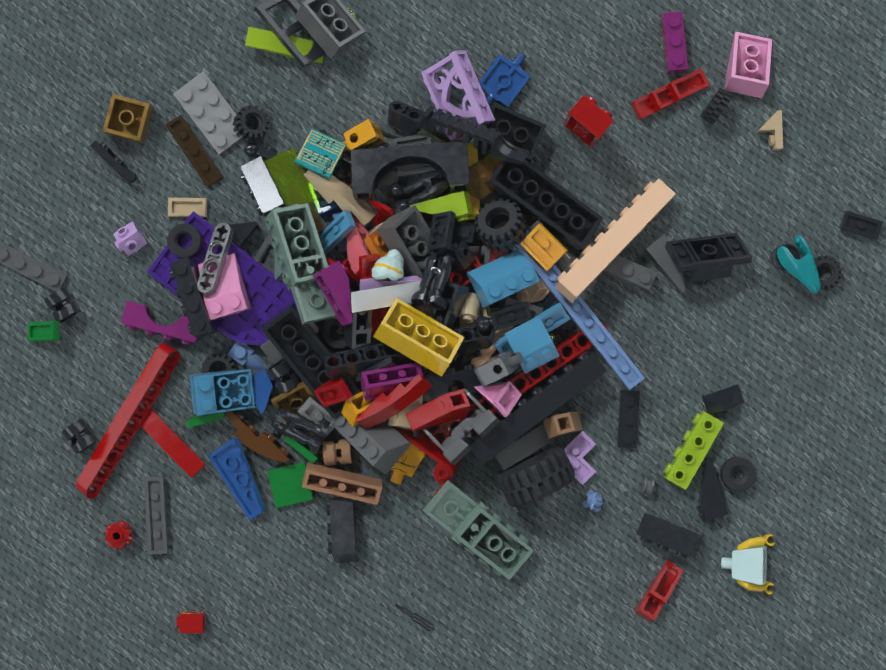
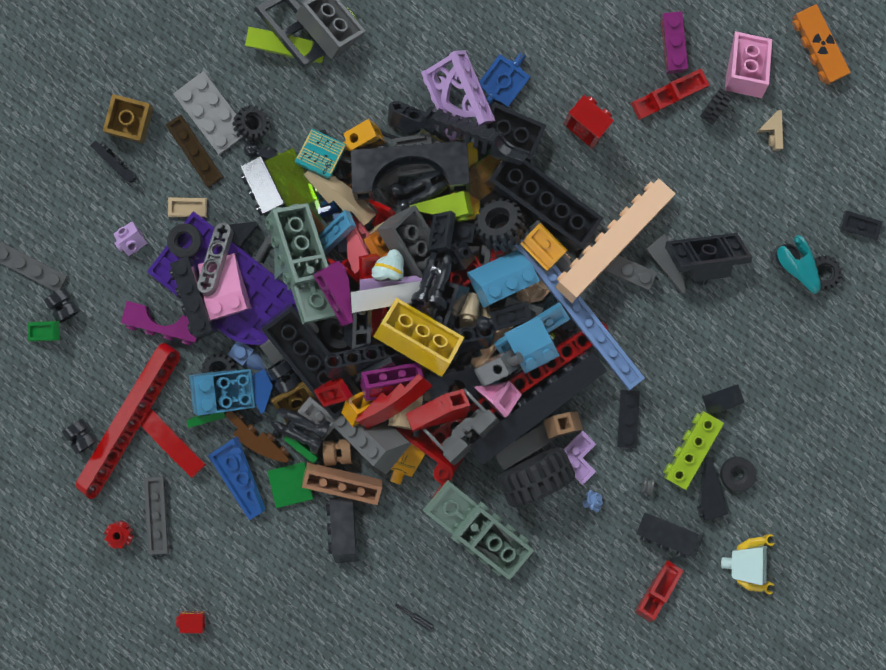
none -> orange brick [792,4,851,85]

